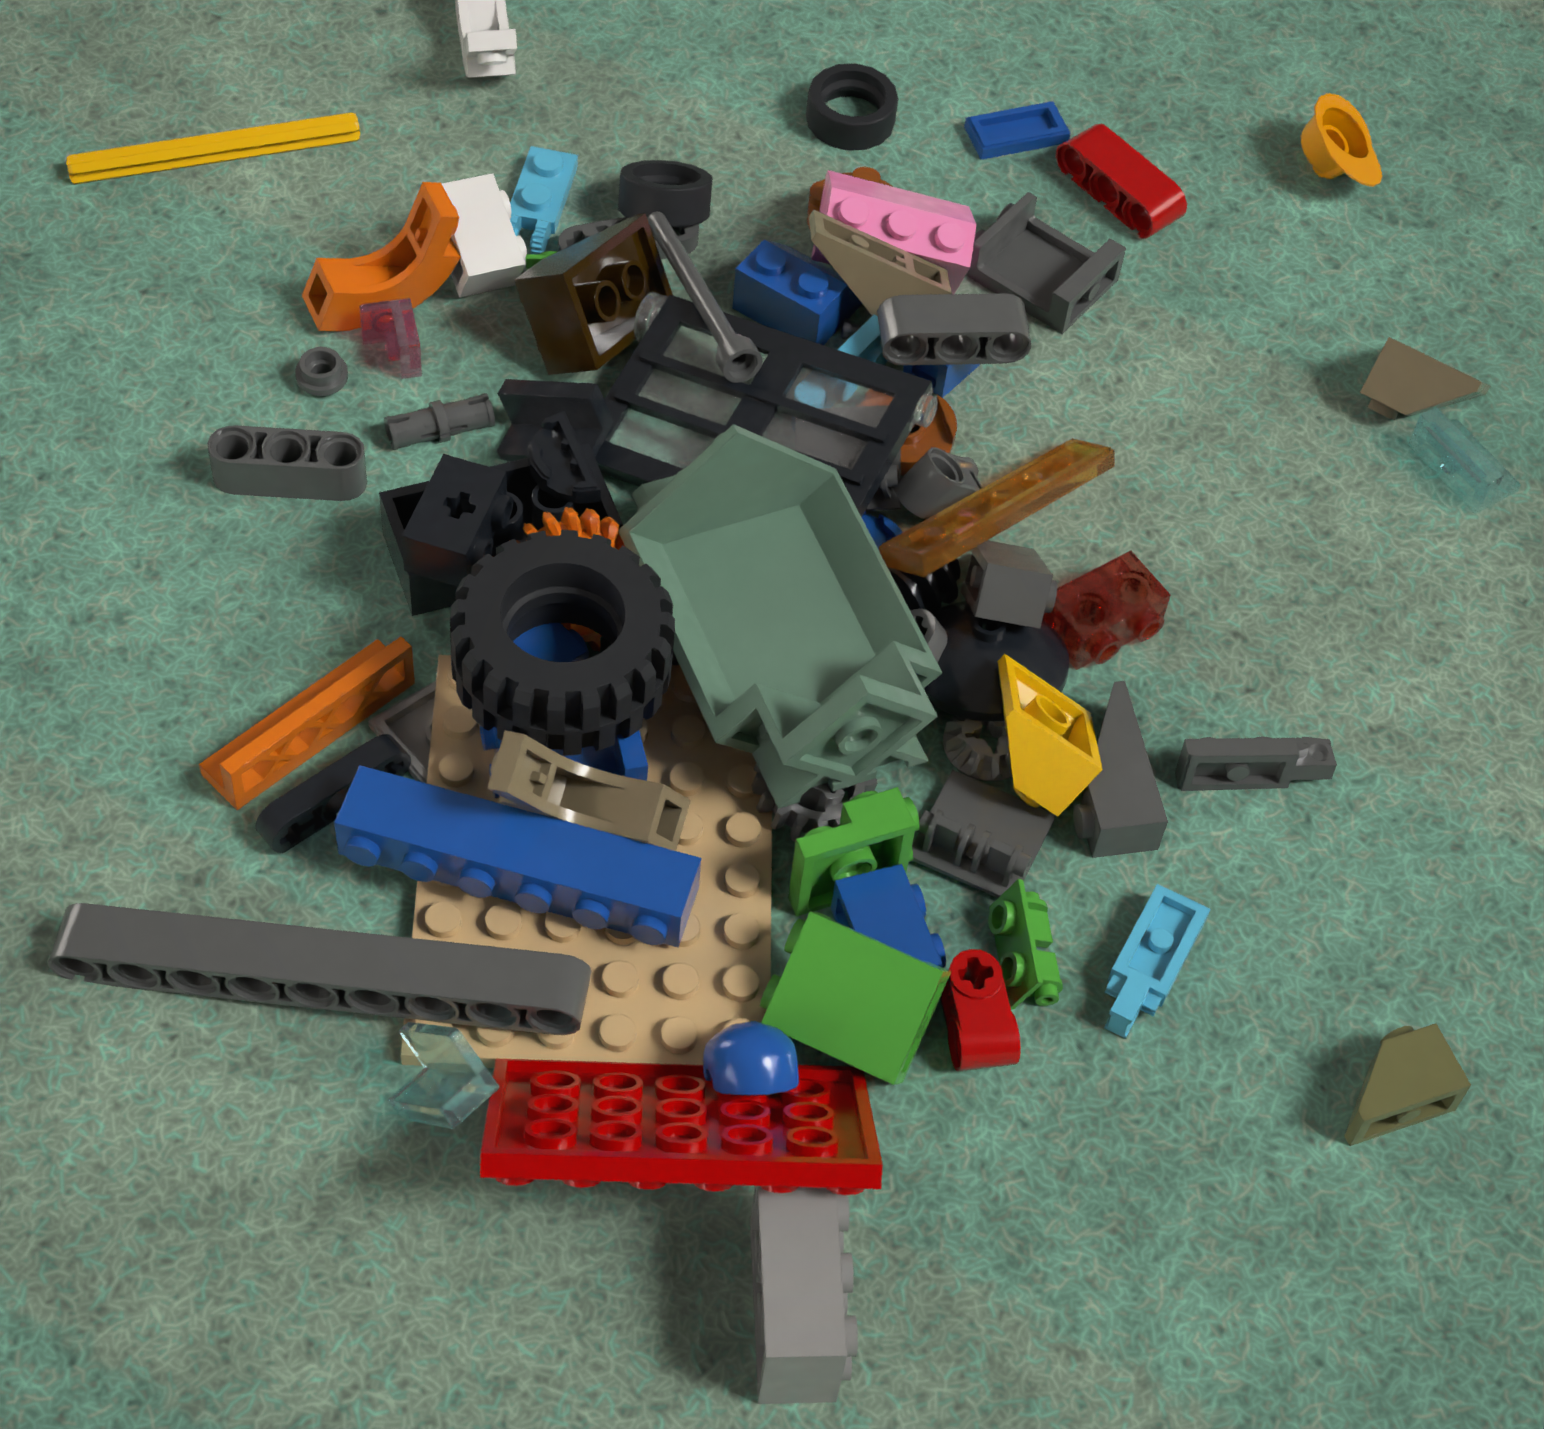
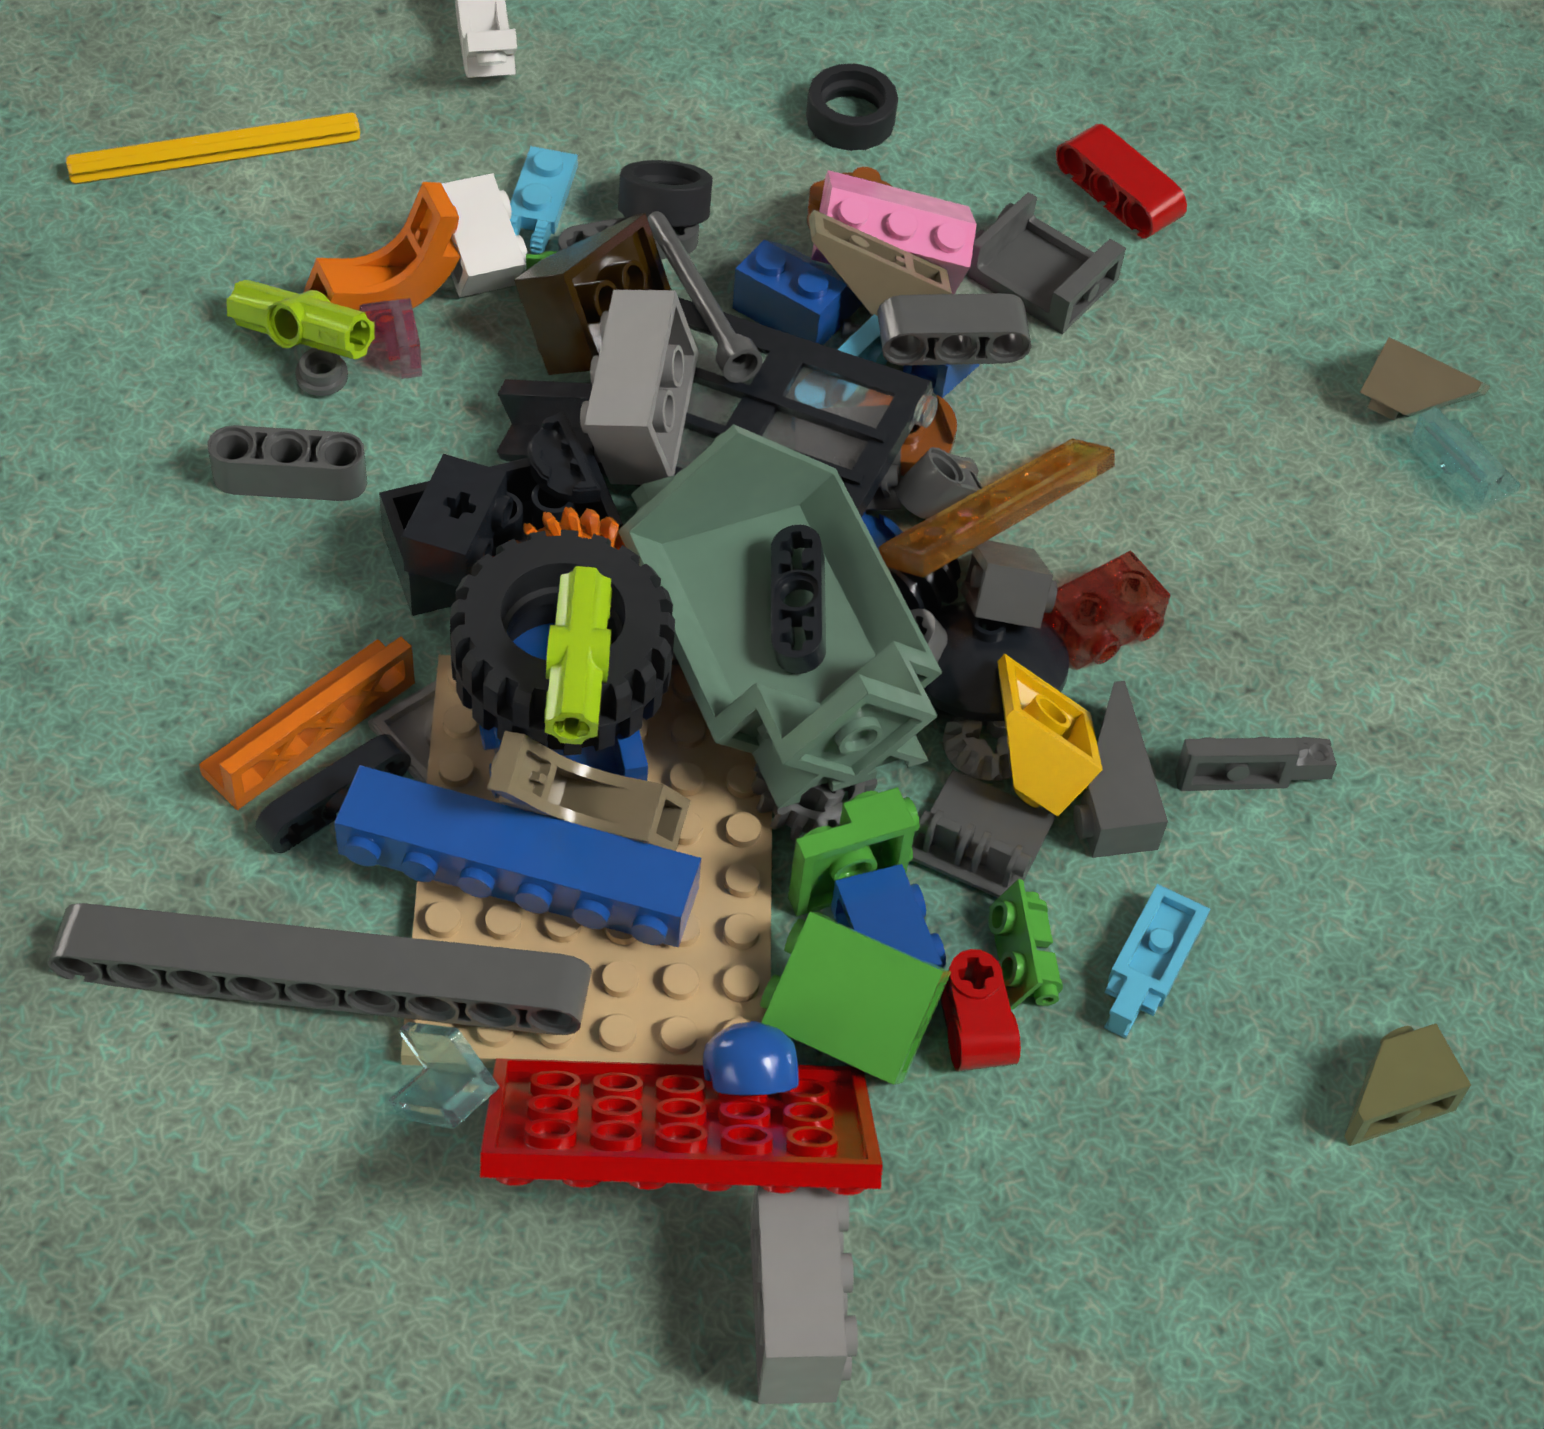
dark grey pin [384,393,495,450] -> none
blue tile [964,101,1070,160] -> none
light orange piece [1301,93,1382,187] -> none
none -> lime piece [226,279,375,360]
none -> lime piece [544,566,612,744]
none -> light grey brick [580,290,699,485]
none -> black beam [771,525,826,674]

